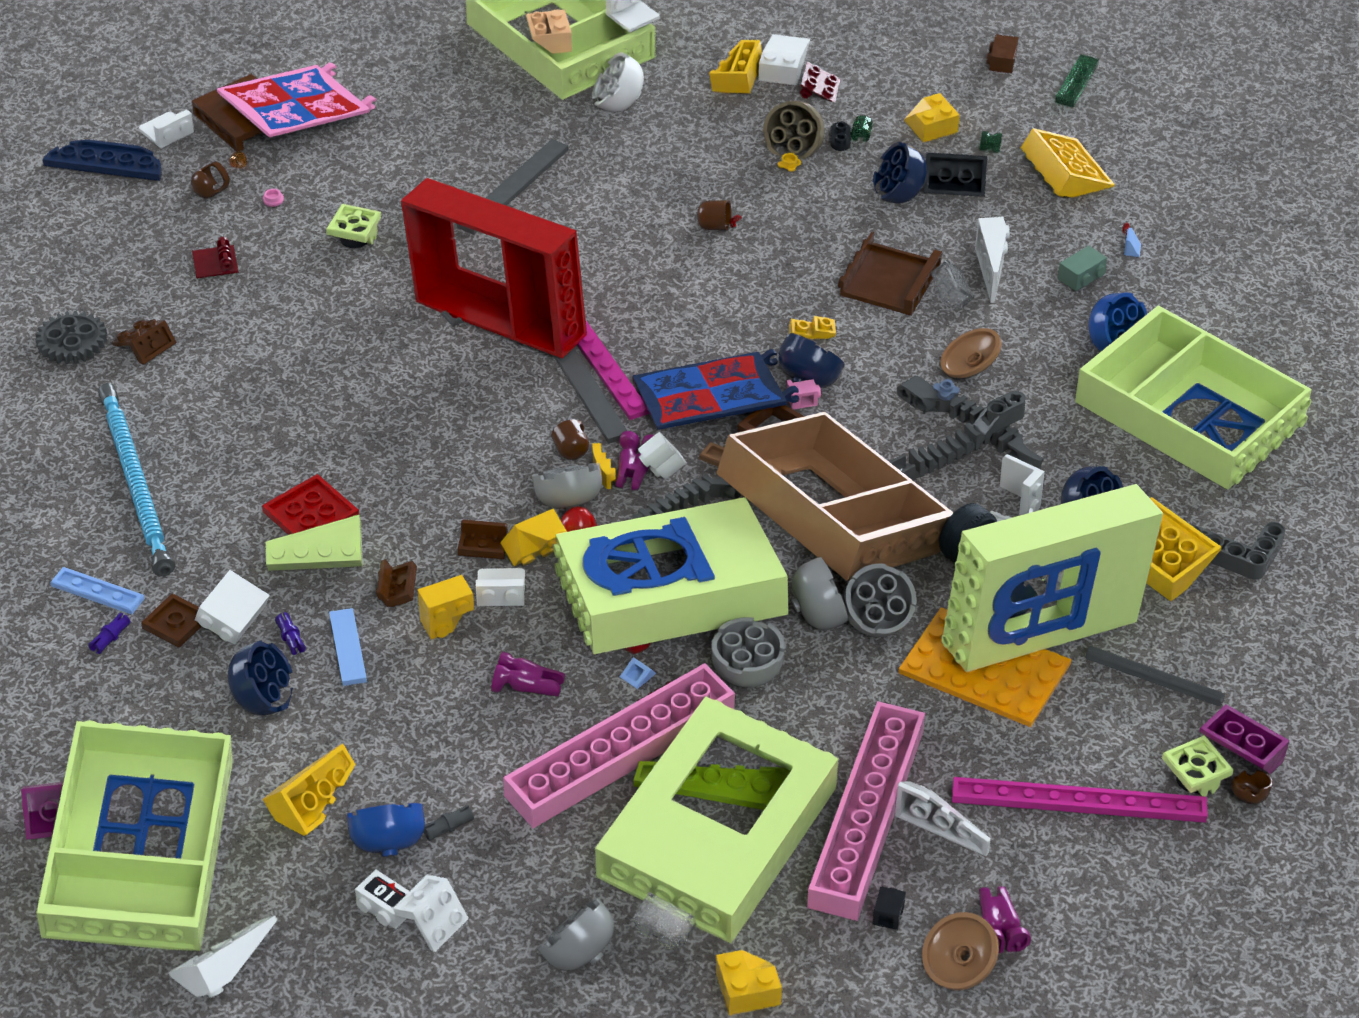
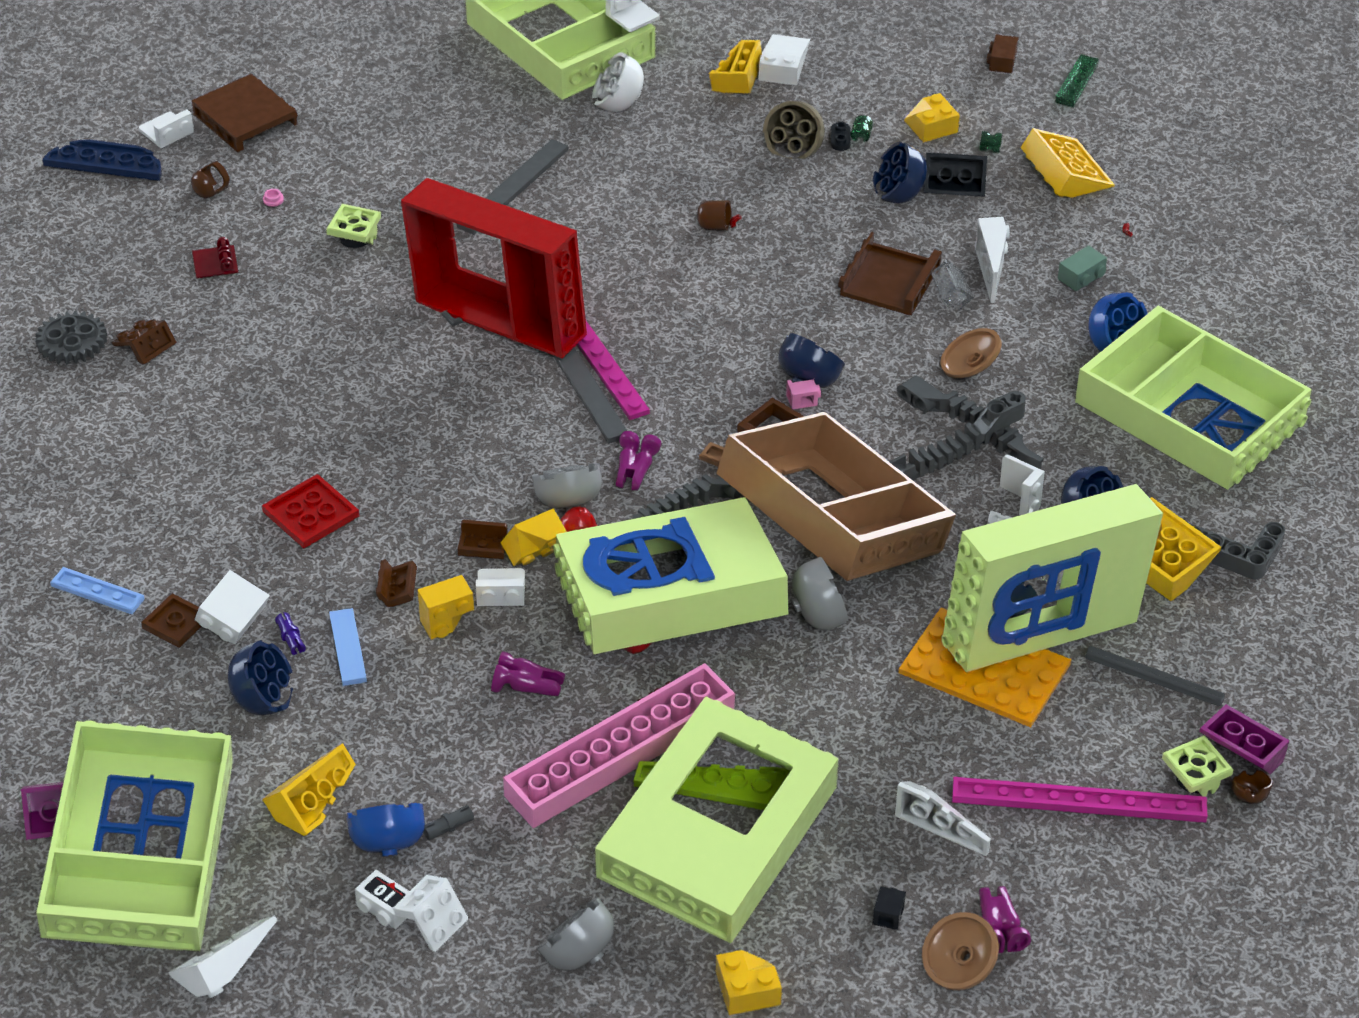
dark purple pin [88,613,131,654] -> none
medium azure hose [98,383,176,576] -> none
flag [217,63,376,138] -> none
clear orange hinge [229,152,247,168] -> none
yellowish green wedge [266,515,362,571] -> none
light nougat slope [526,10,572,54] -> none
reddish brown helmet [551,419,589,460] -> none
yellow slope [592,443,616,489] -> none
light blue slope [619,657,656,689] -> none
flag [632,349,799,430] -> none
clear brick [633,892,697,950] -> none
white brick [638,432,687,480] -> none
light grey cylinder [711,617,785,688] -> none
yellow plate [777,153,801,172] -> none
yellow slope [789,316,836,339] -> none
hinge [800,62,840,102] -> none
bright pink brick [807,701,925,921] -> none
light grey cylinder [843,564,917,637] -> none
sand blue plate [933,379,960,400] -> none
black wheel [939,503,997,563] -> none
light blue slope [1124,228,1141,257] -> none

